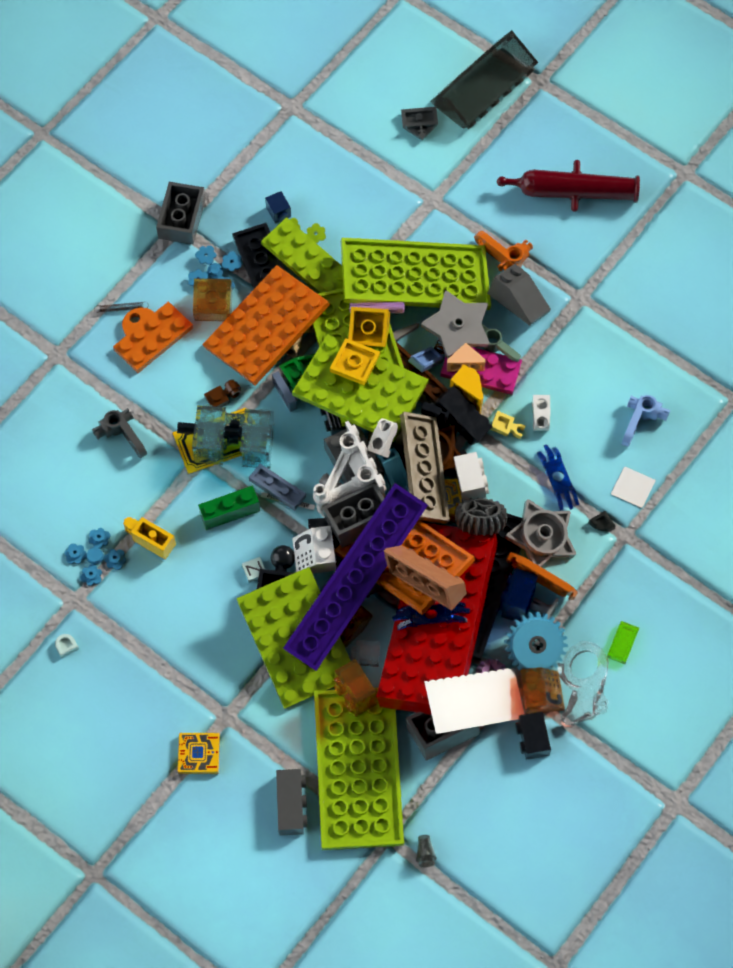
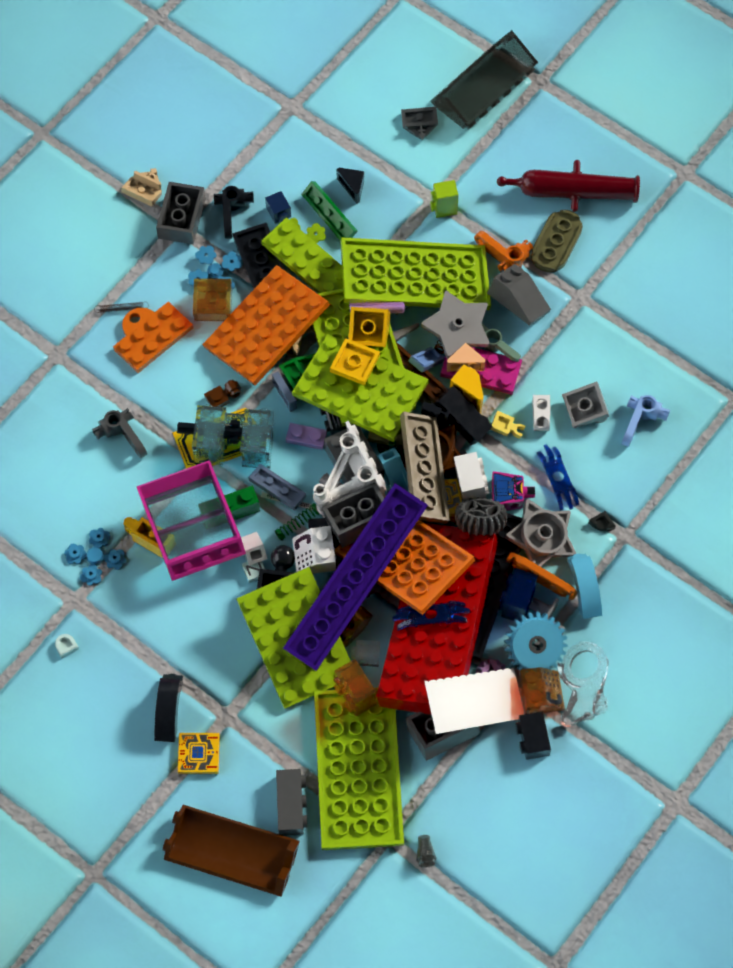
white leg [367,418,398,458] -> none
nougat slope [384,545,467,610] -> none
clear neon green tile [607,621,639,664] -> none
white sticker [611,467,656,508] -> none
none -> tan slope [122,168,162,207]
none -> window [136,460,246,581]
none -> black arch [154,674,183,742]
none -> reddish brown cylinder [162,805,300,897]
none -> black piece [214,186,254,239]
none -> white brick [241,532,267,566]
none -> green piece [275,503,320,541]
none -> lavender plate [286,423,327,450]
none -> green plate [301,181,358,241]
none -> black slope [336,167,364,204]
none -> lime brick [430,180,459,218]
none -> torso [492,471,535,511]
none -> olive tile [531,210,583,272]
none -> light grey slope [562,381,609,428]
none -> medium azure arch [567,553,602,619]

